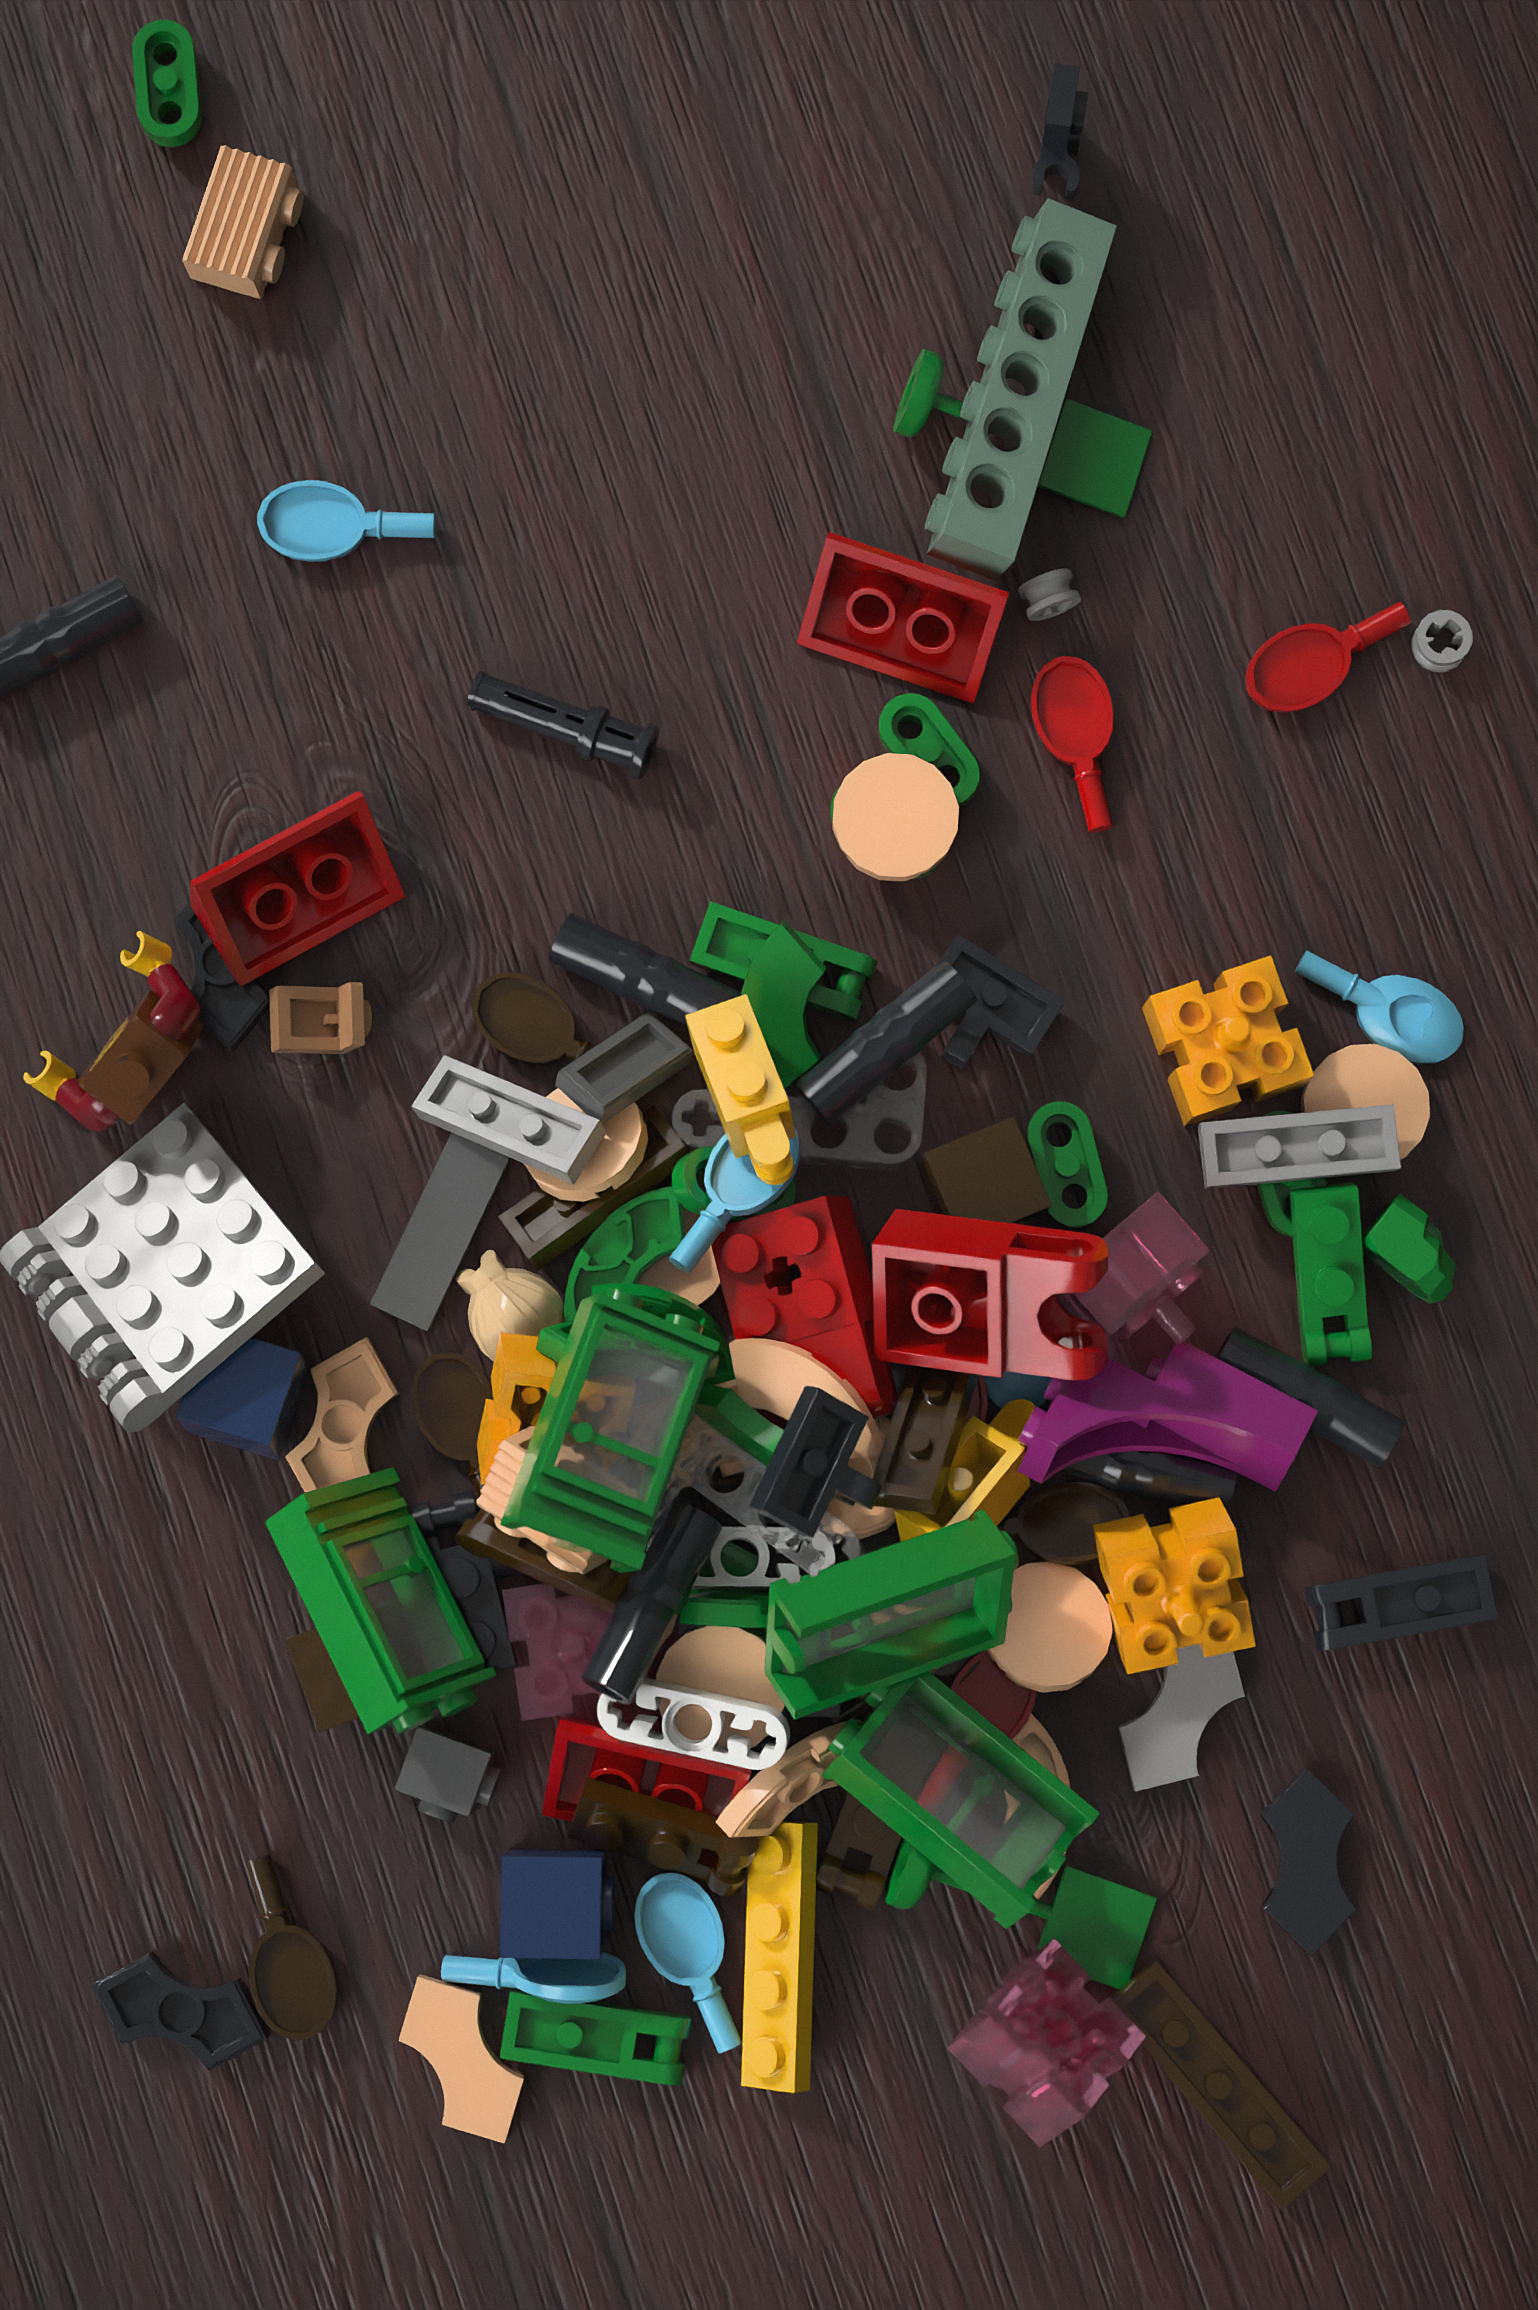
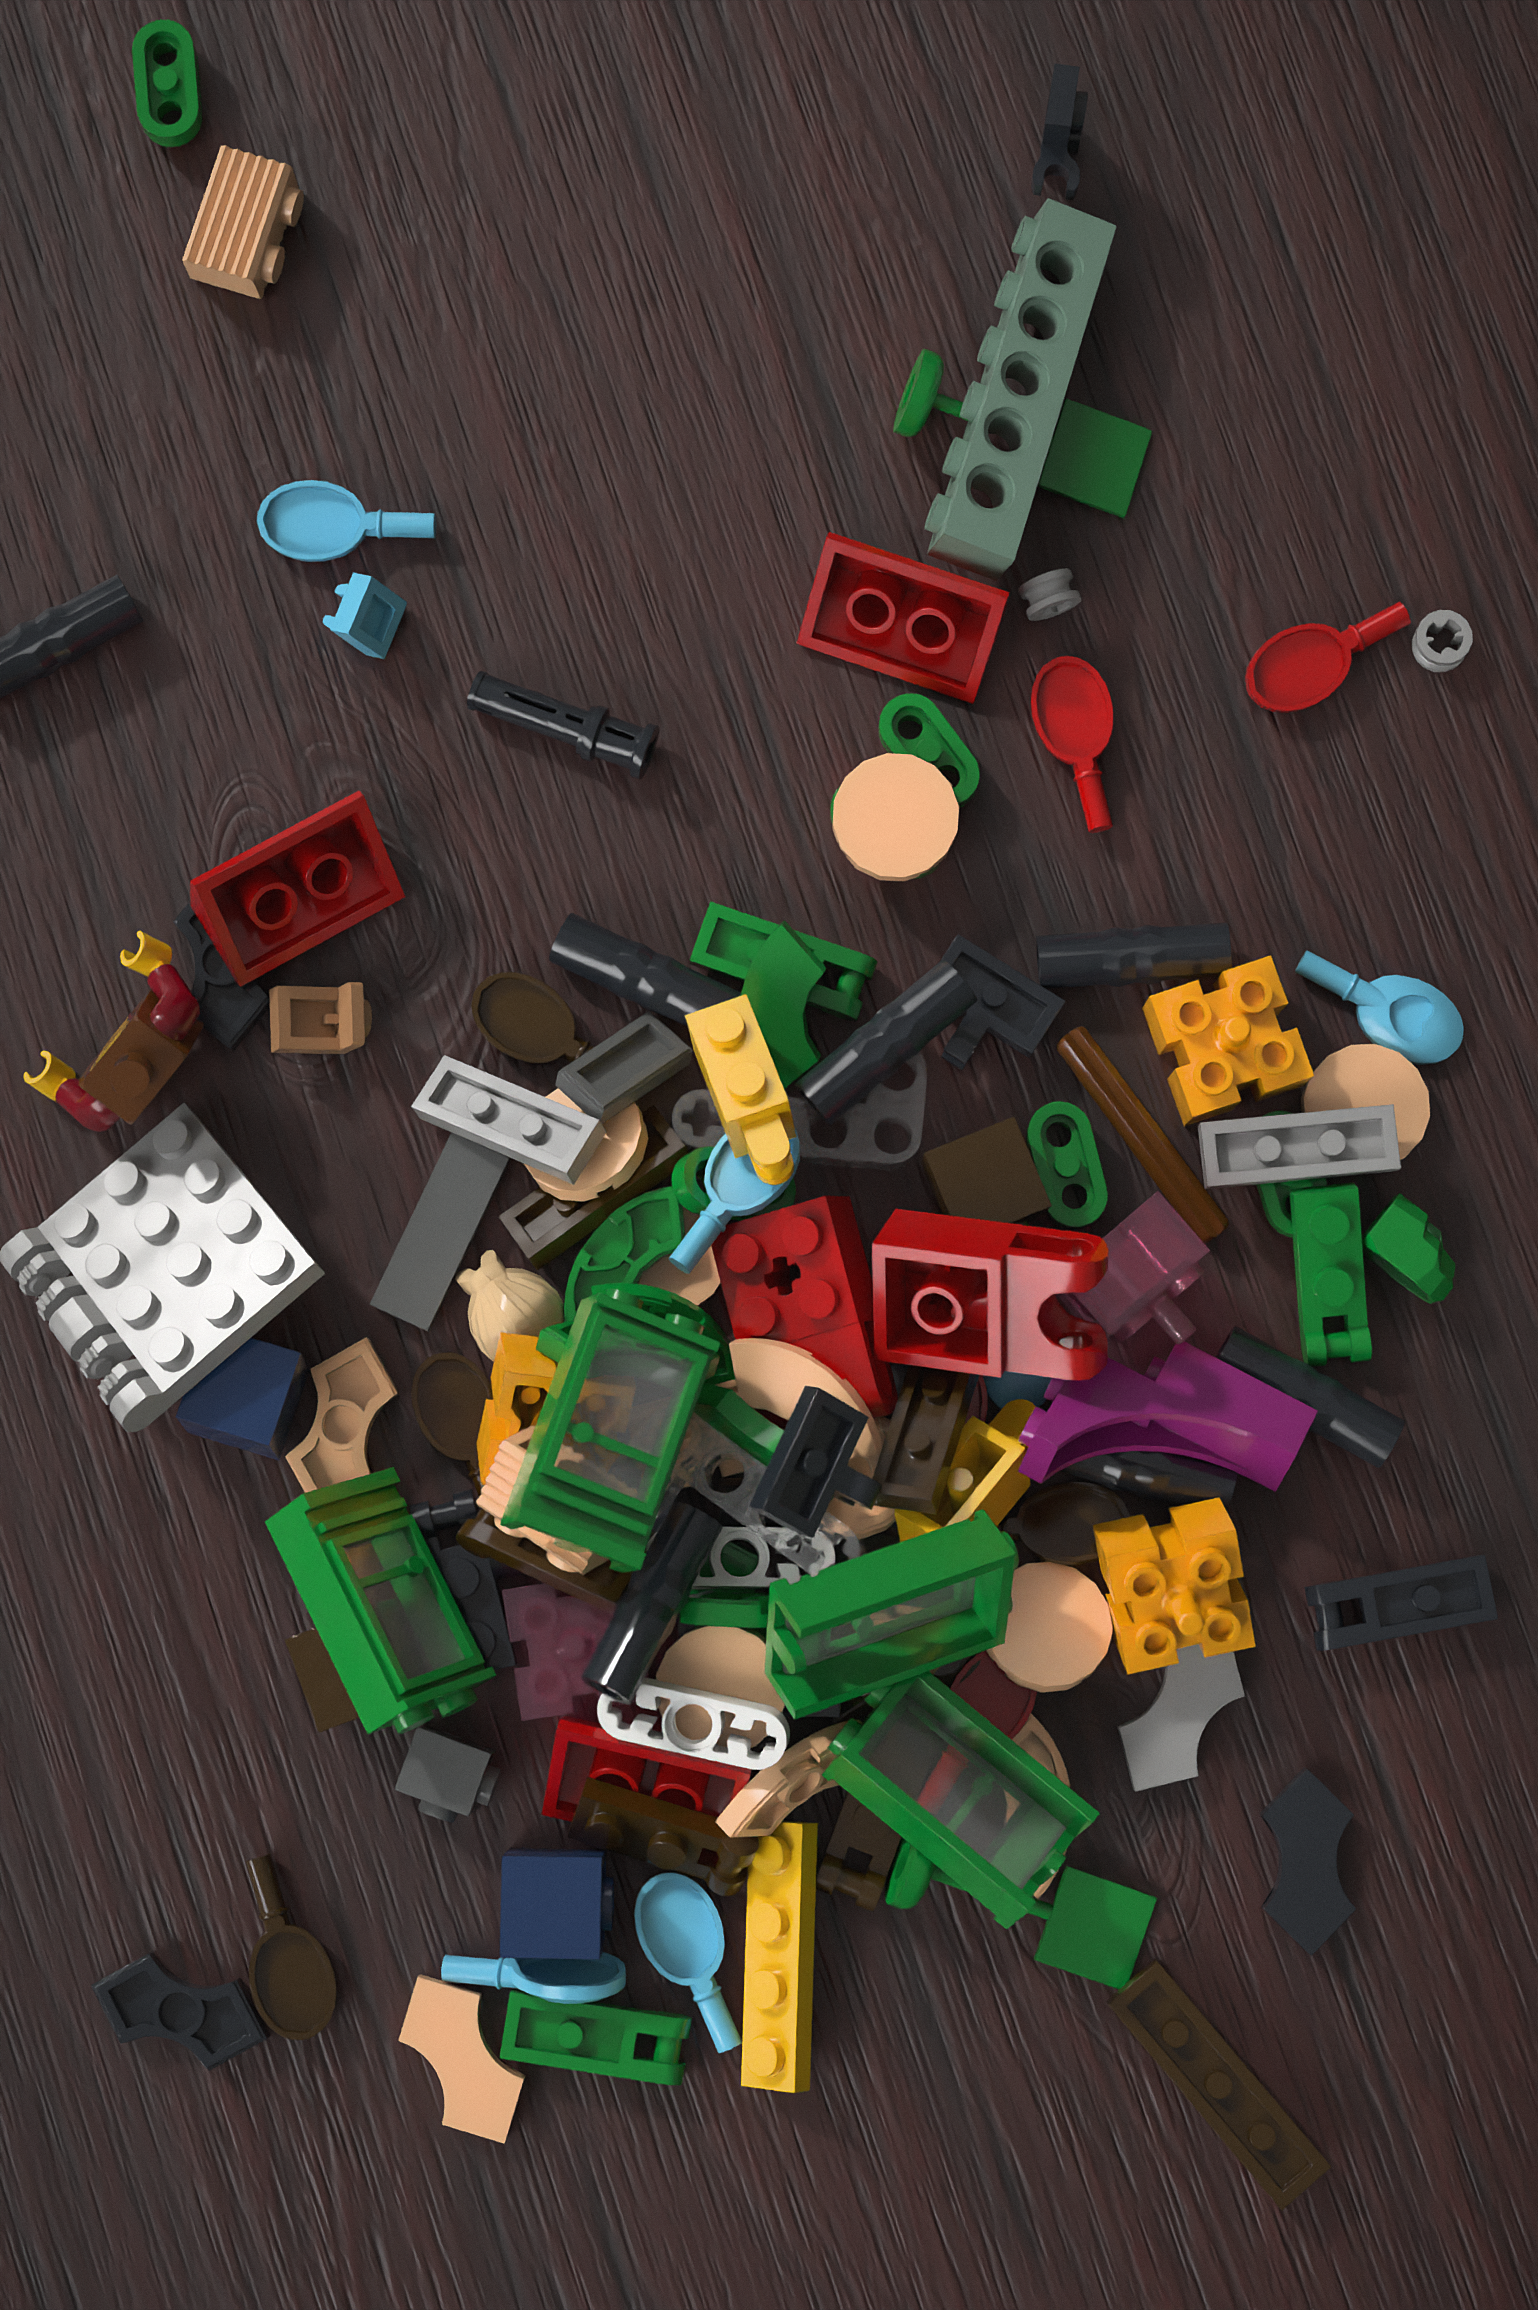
clear pink brick [947,1938,1146,2148] -> none
none -> medium azure tile [322,572,408,659]
none -> black axle [1036,923,1232,989]
none -> reddish brown axle [1056,1026,1229,1244]

